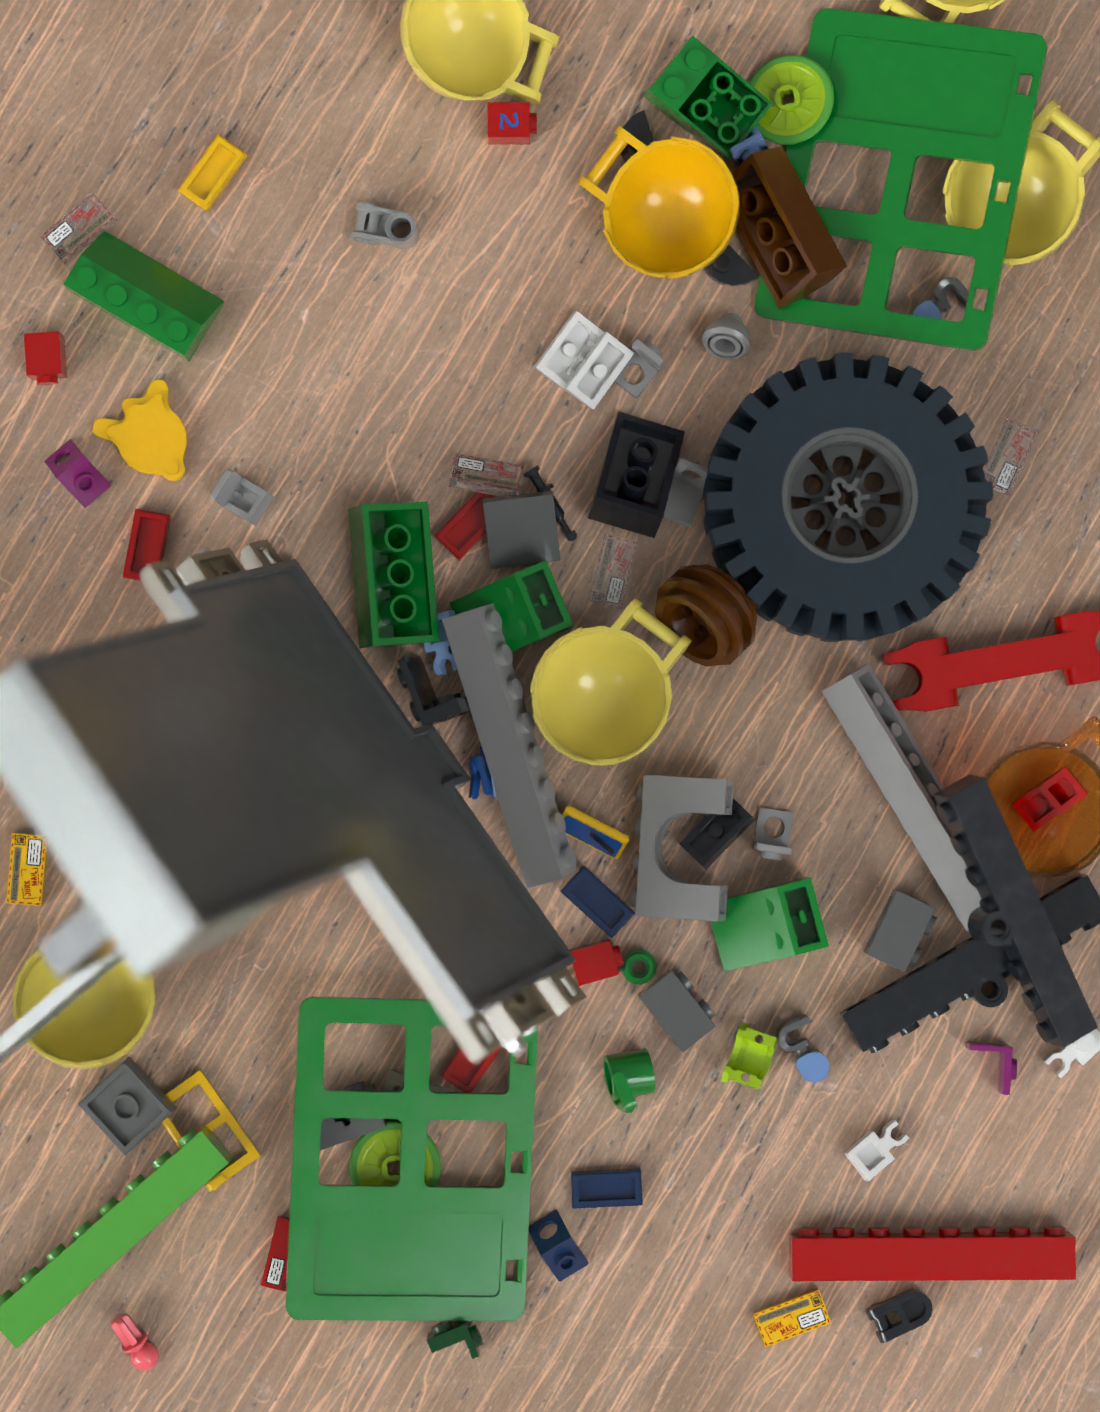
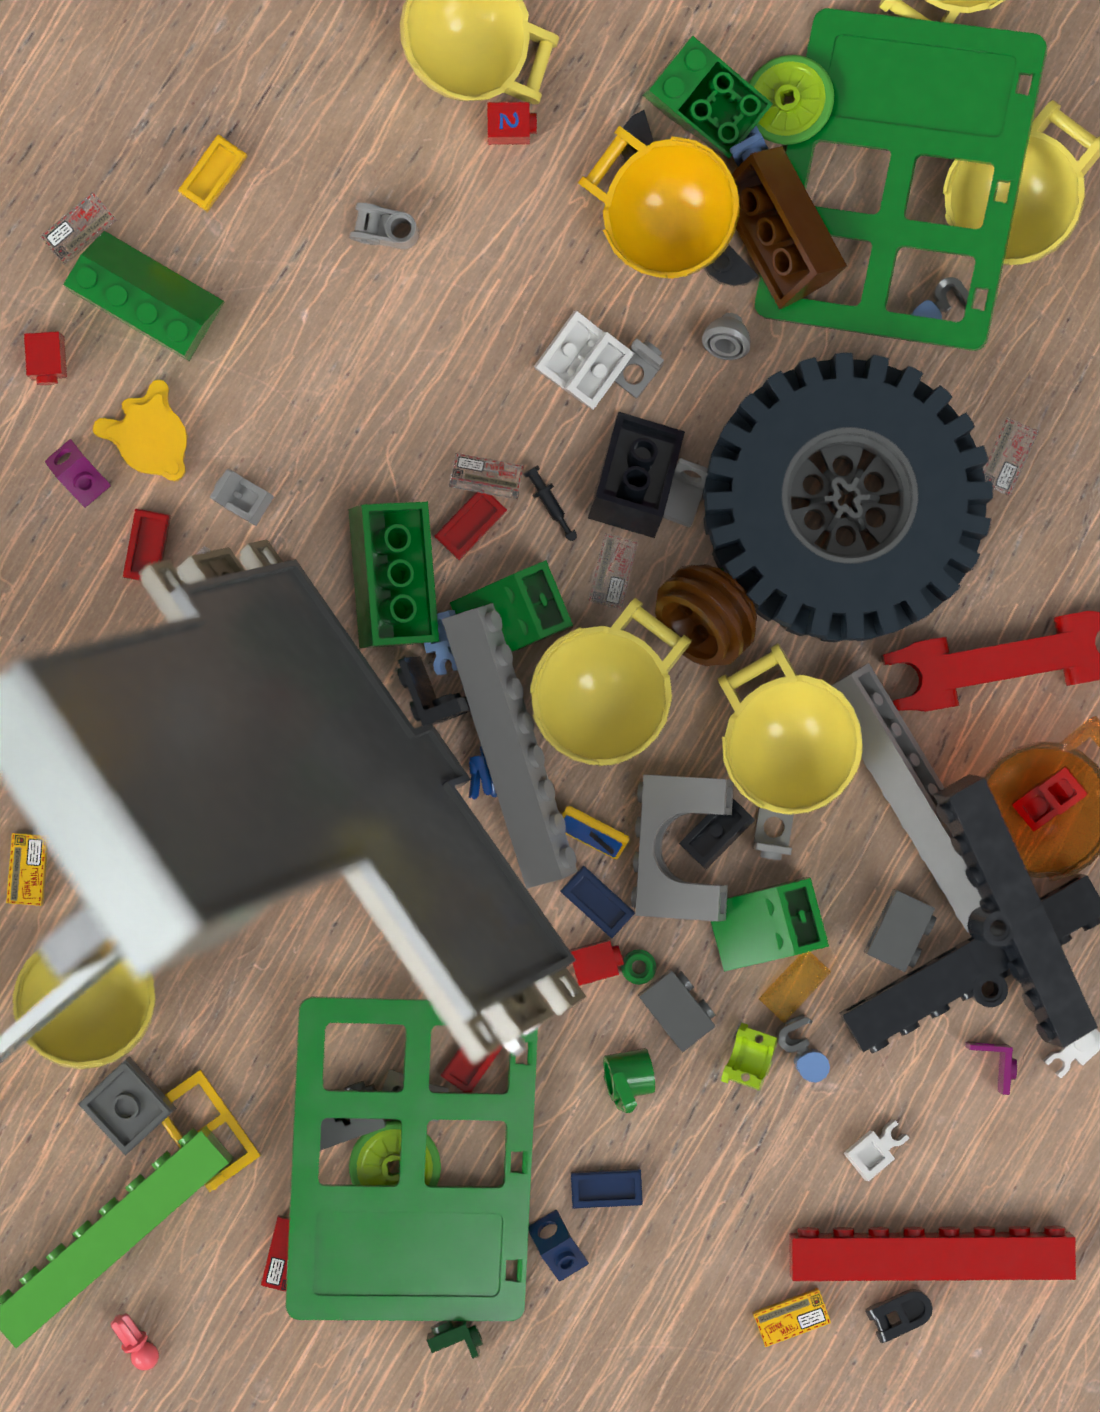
dark grey tile [483,491,561,569] -> none
none -> light yellow windscreen [718,643,863,815]
none -> clear yellow tile [758,952,831,1023]

